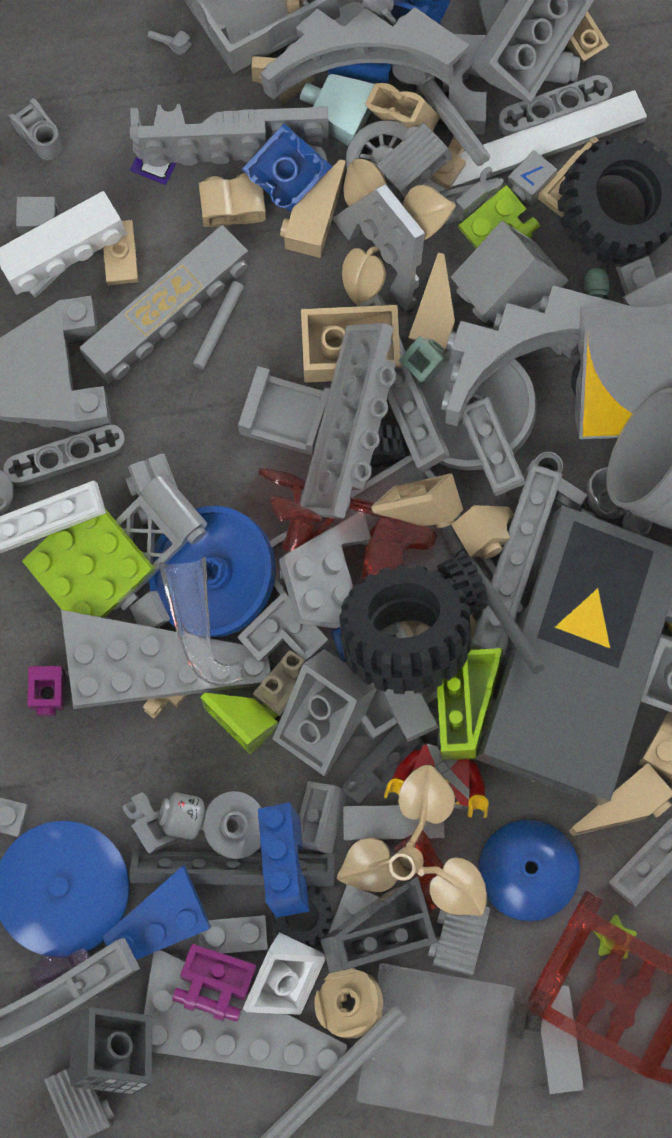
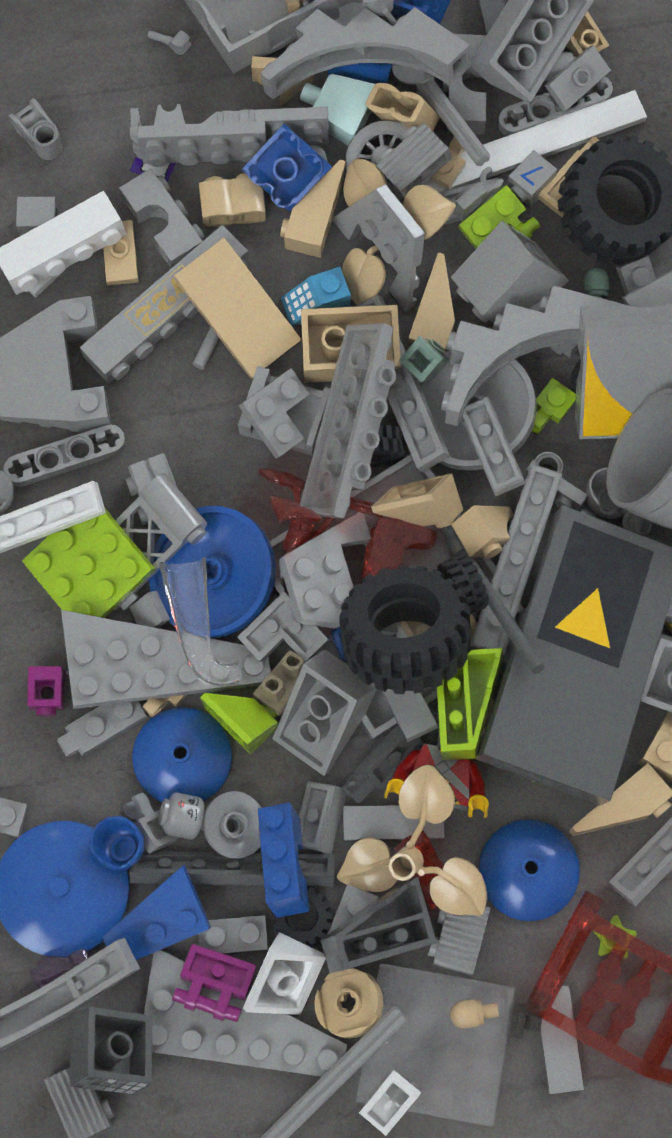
none -> light grey hinge [57,701,148,758]
none -> blue hair [90,816,145,871]
none -> light grey arch [119,168,205,269]
none -> blue dish [132,707,232,803]
none -> tan tile [173,237,302,379]
none -> light grey plate [238,368,310,459]
none -> dark azure slope [281,267,351,327]
none -> white slope [359,1070,421,1135]
none -> tan cylinder [450,999,499,1029]
none -> lime plate [532,378,576,435]
none -> light grey plate [545,45,611,110]

